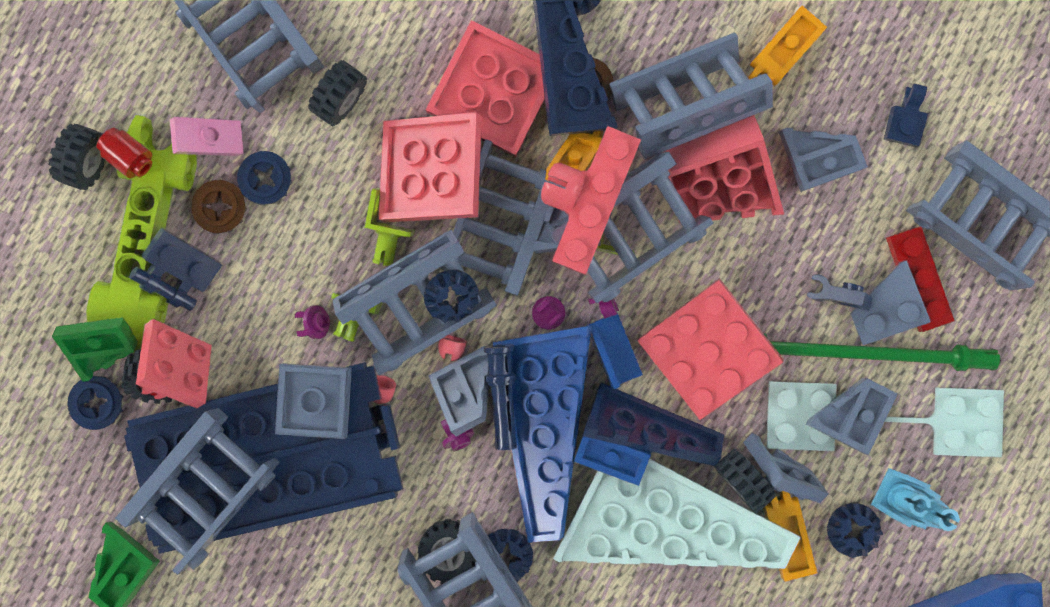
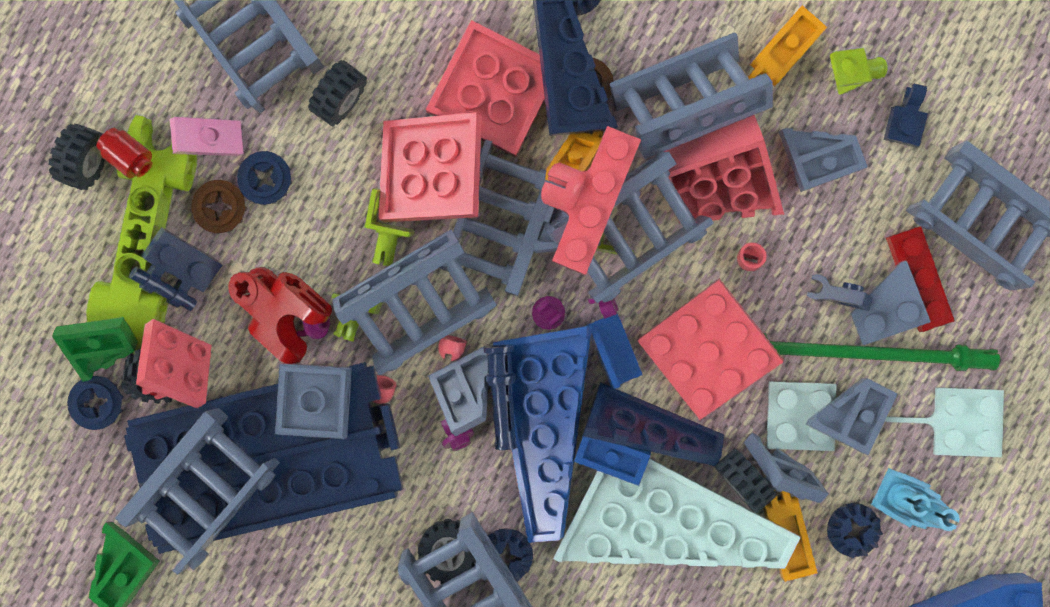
dark blue gear [424,270,479,323] -> none
none -> red piece [228,267,332,364]
none -> coral hinge [737,243,767,271]
none -> lime bracket [830,48,888,95]

